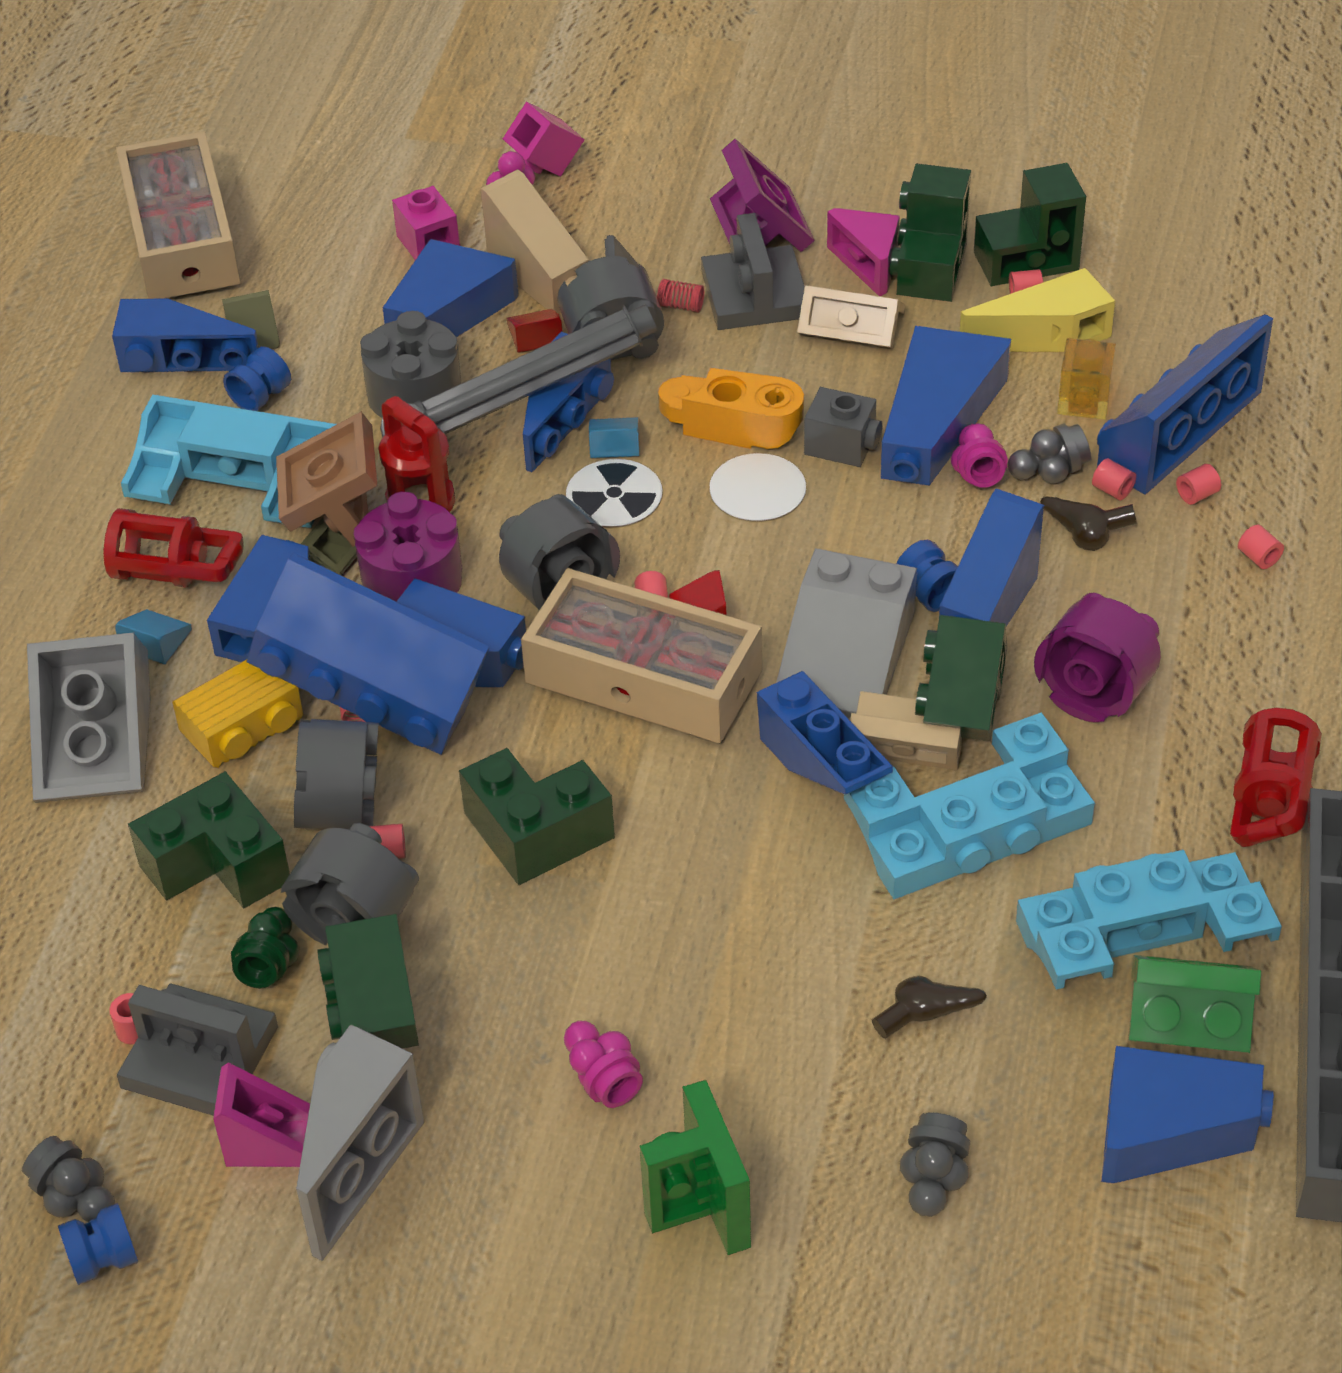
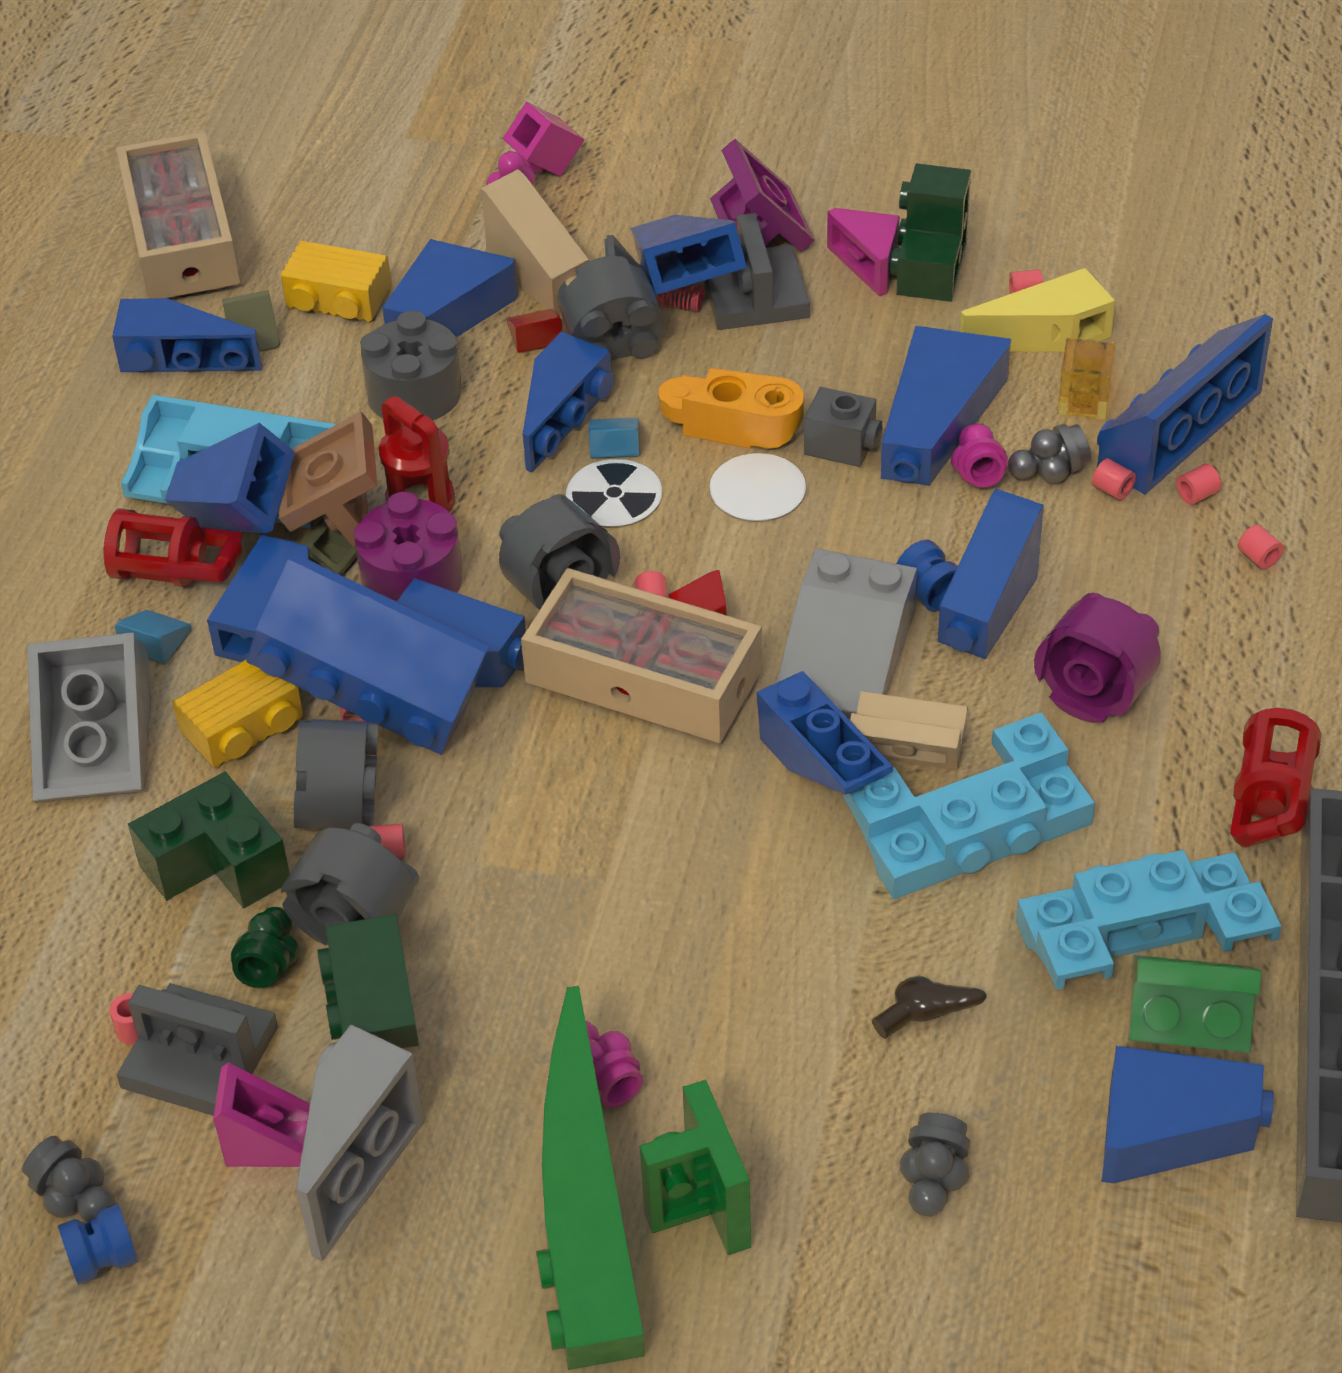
blue wheel [223,346,292,411] -> none
dark grey piece [380,304,658,438] -> none
dark pink brick [392,185,460,260] -> none
dark green brick [459,748,615,886] -> none
tan panel [797,285,905,348] -> none
dark green brick [915,615,1007,742] -> none
dark green brick [974,163,1086,286] -> none
dark brown animal [1040,496,1137,551] -> none
none -> blue slope [165,422,295,533]
none -> yellow brick [281,240,392,323]
none -> green slope [536,986,644,1370]
none -> blue slope [631,215,747,295]

